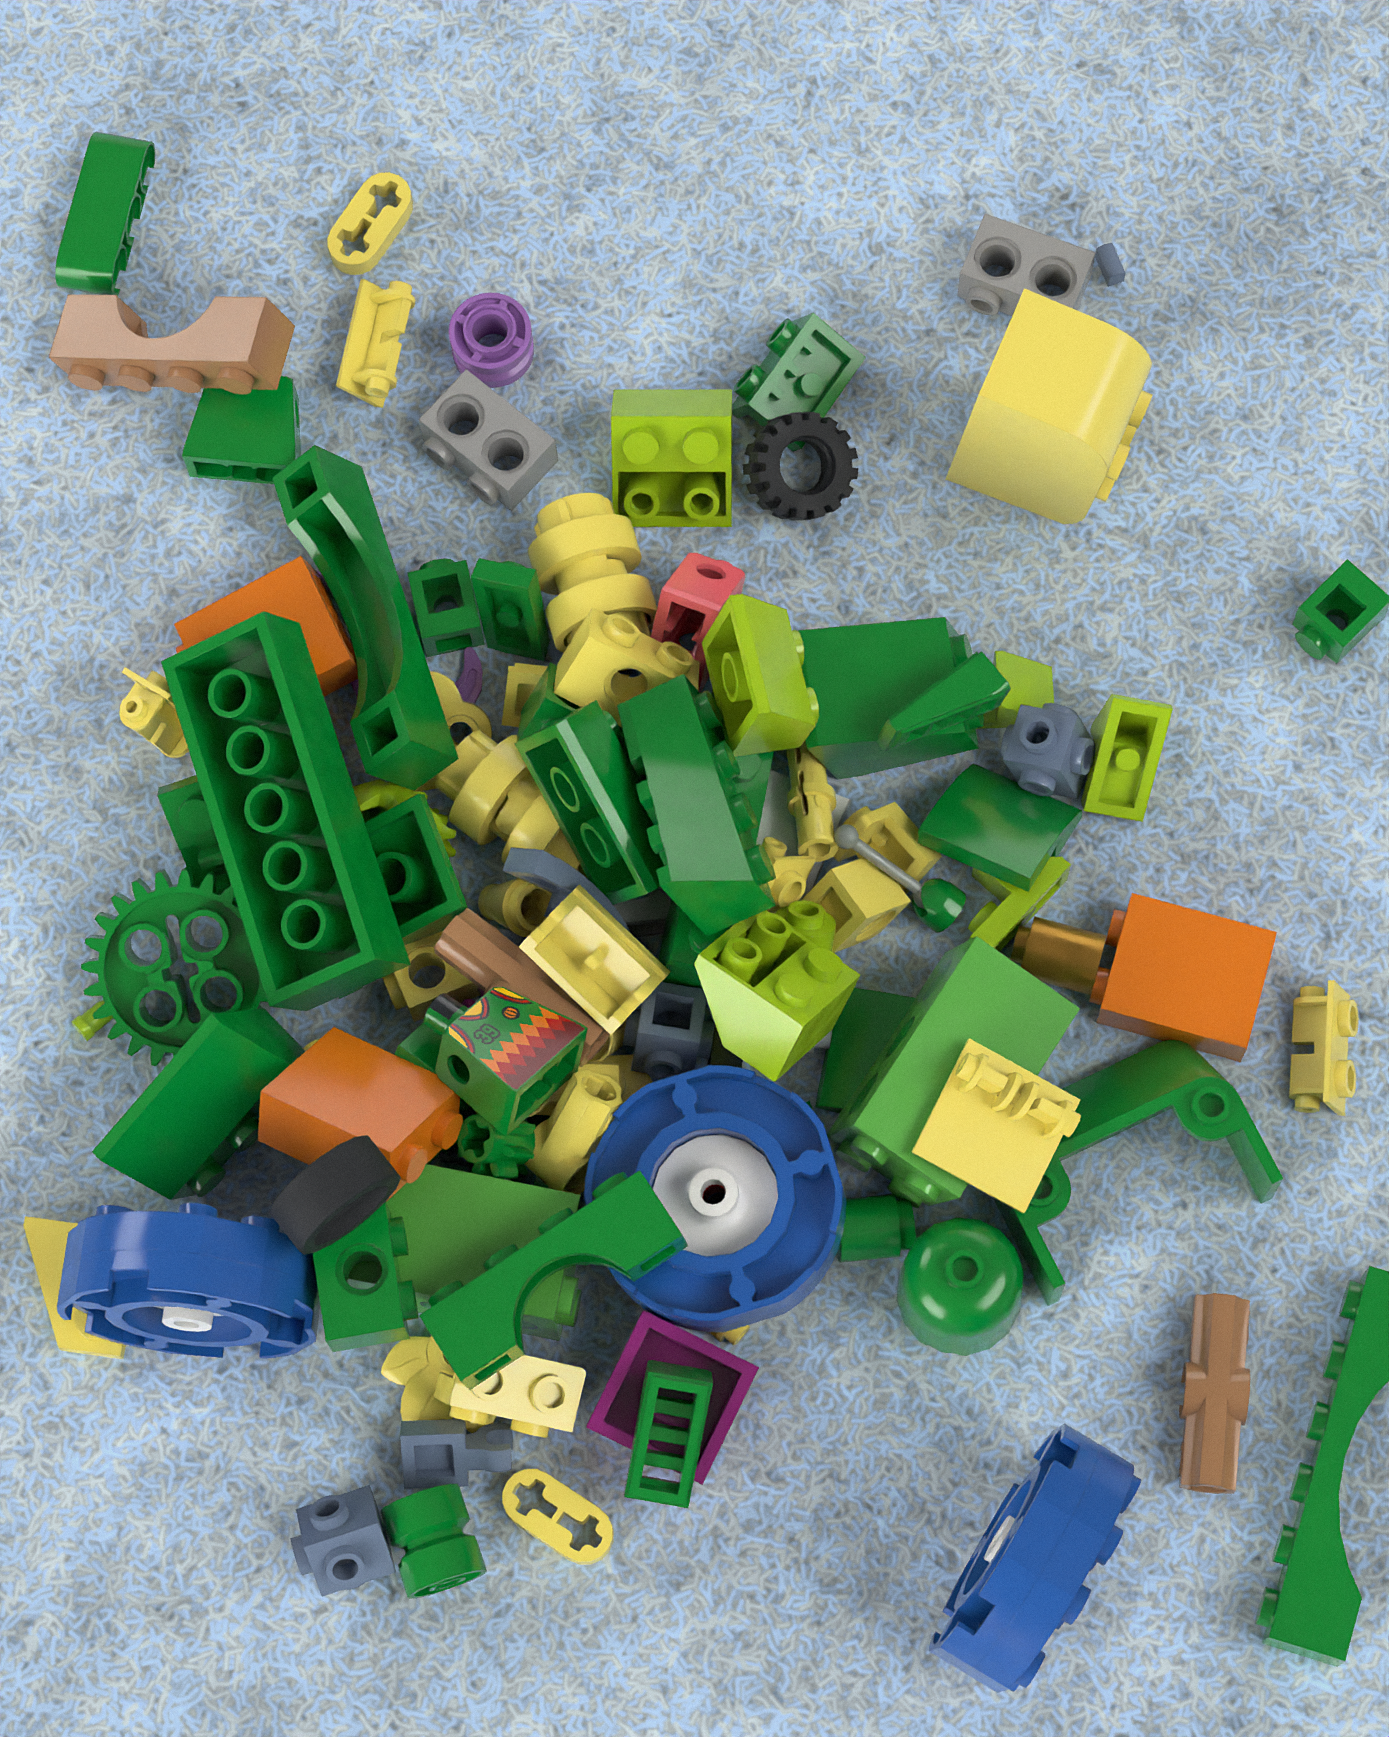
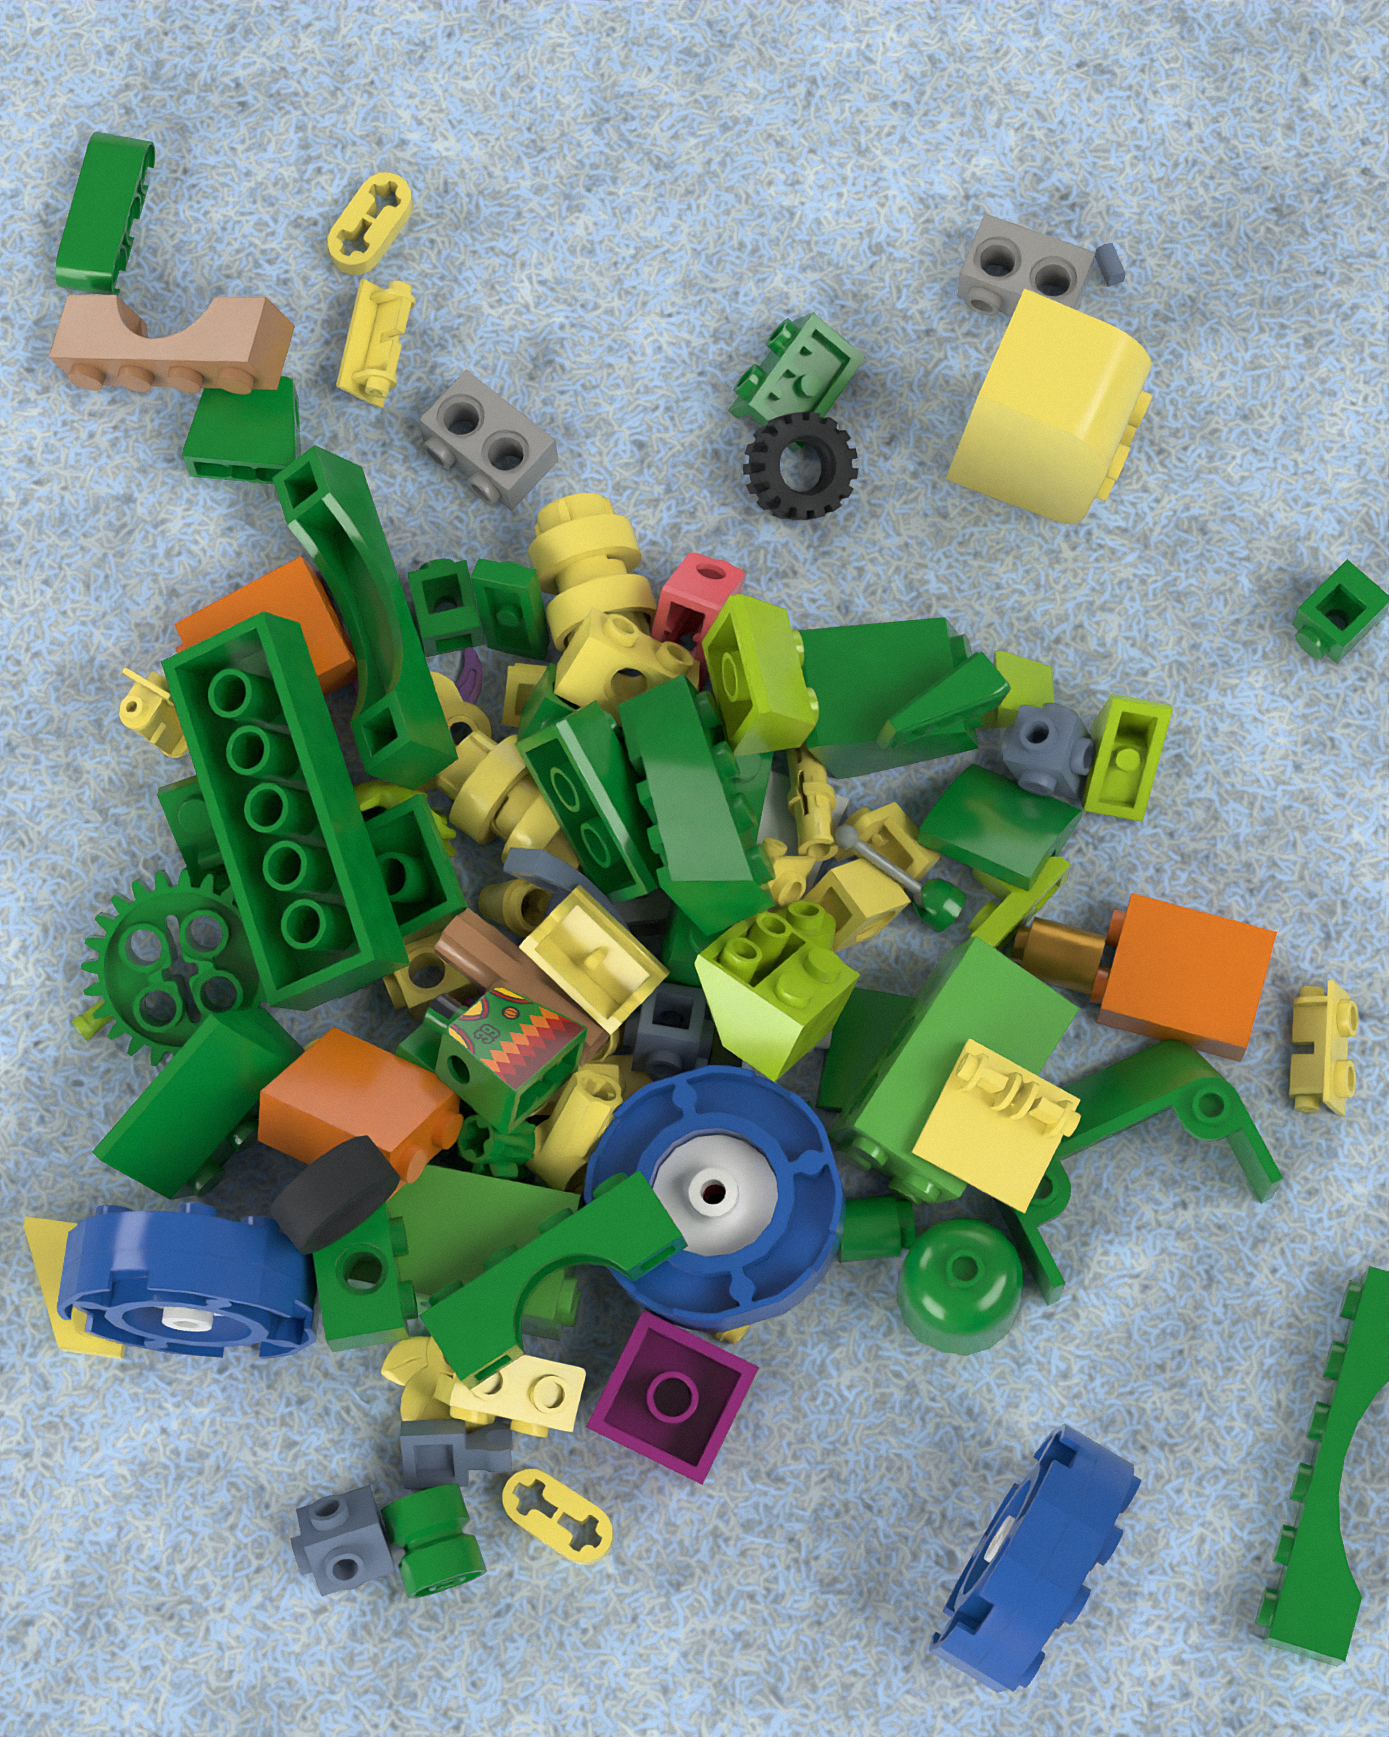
medium lavender wheel [449,293,534,388] -> none
lime slope [611,389,732,527] -> none
green slope [624,1360,713,1508] -> none
medium nougat piece [1178,1293,1250,1494] -> none

